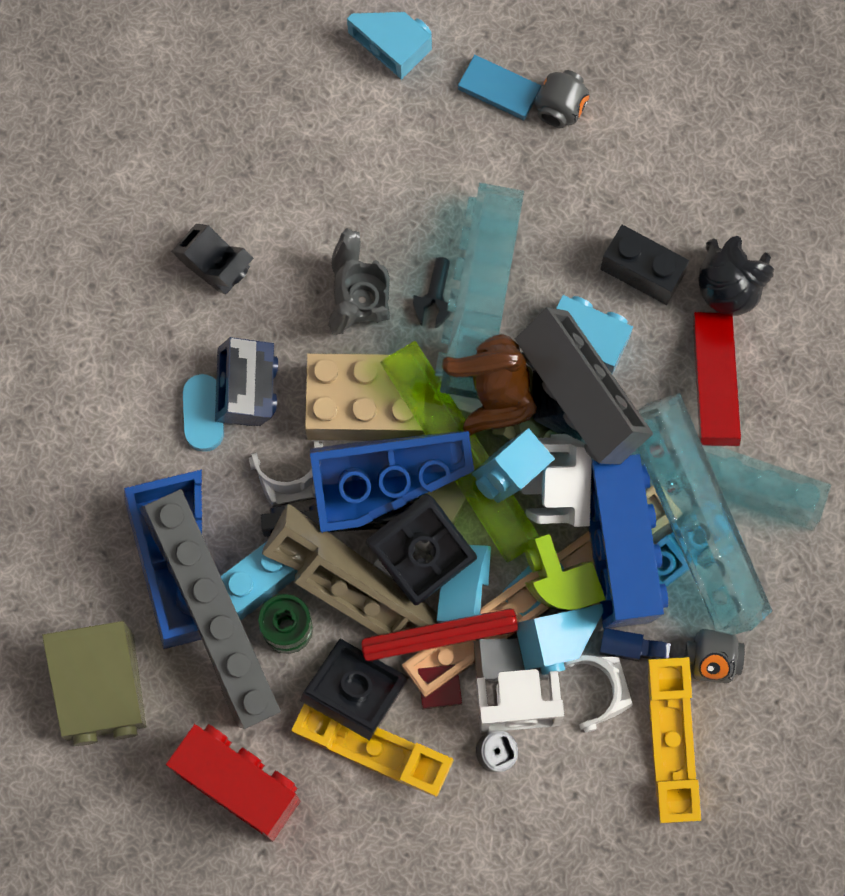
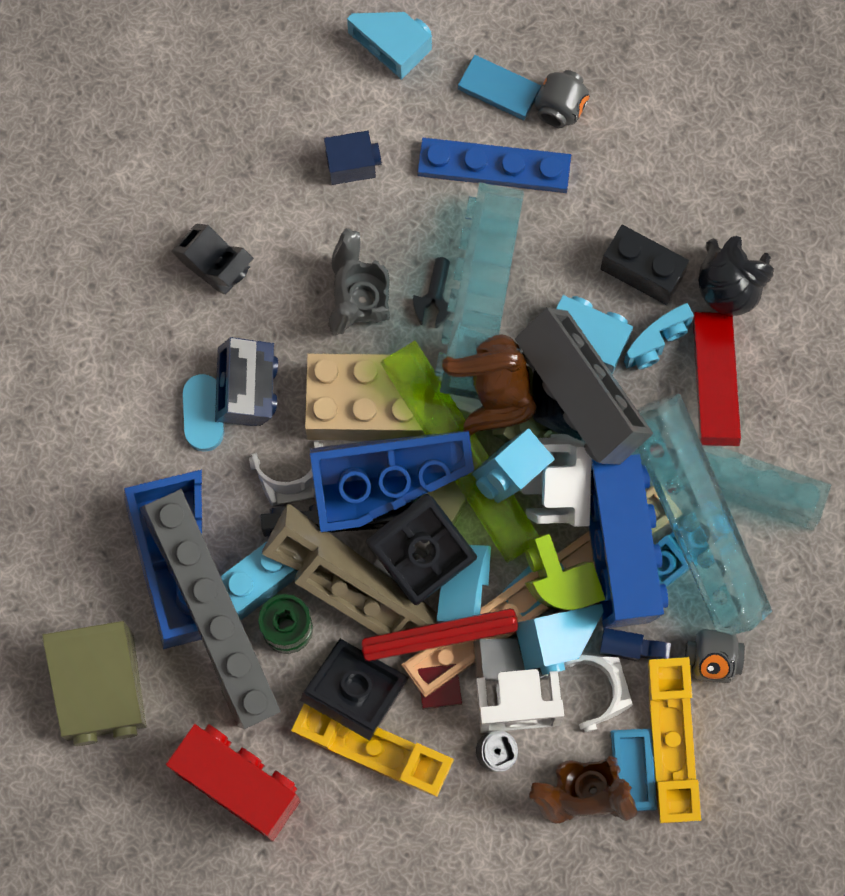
none -> dark blue brick [324,130,382,185]
none -> blue plate [418,137,571,193]
none -> reddish brown hair [529,756,637,824]
none -> dark azure tile [610,729,657,811]
none -> medium azure slope [624,303,694,370]

